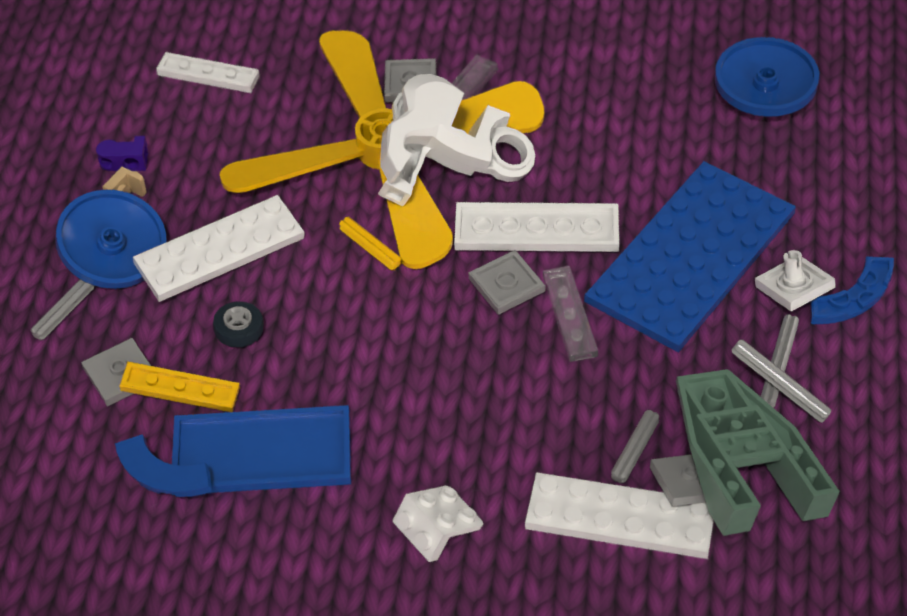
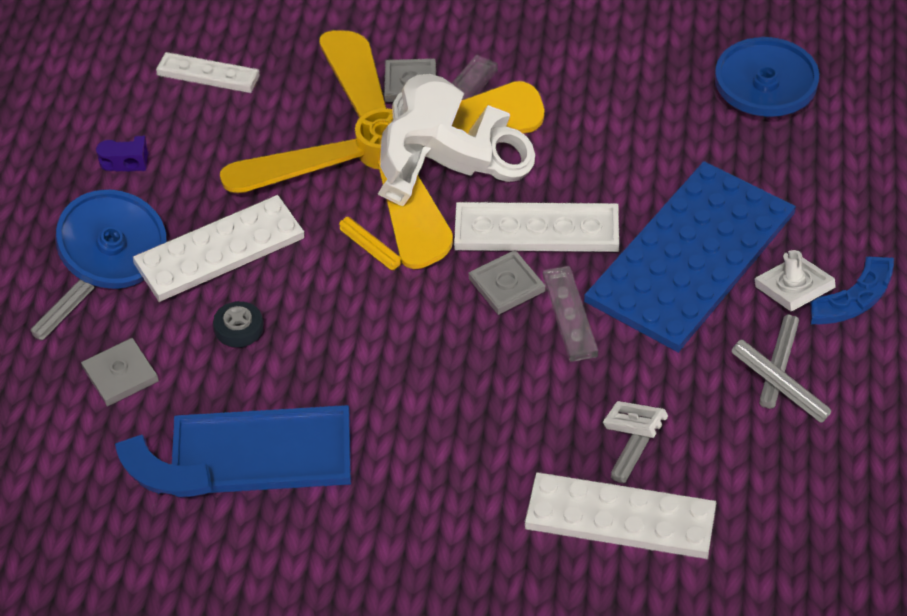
tan bracket [103,167,146,197] -> none
yellow tile [120,362,240,412] -> none
white bracket [392,486,483,562] -> none
light grey plate [650,455,706,506] -> none
sand green wedge [676,369,840,536] -> none
none -> white tile [603,401,668,438]

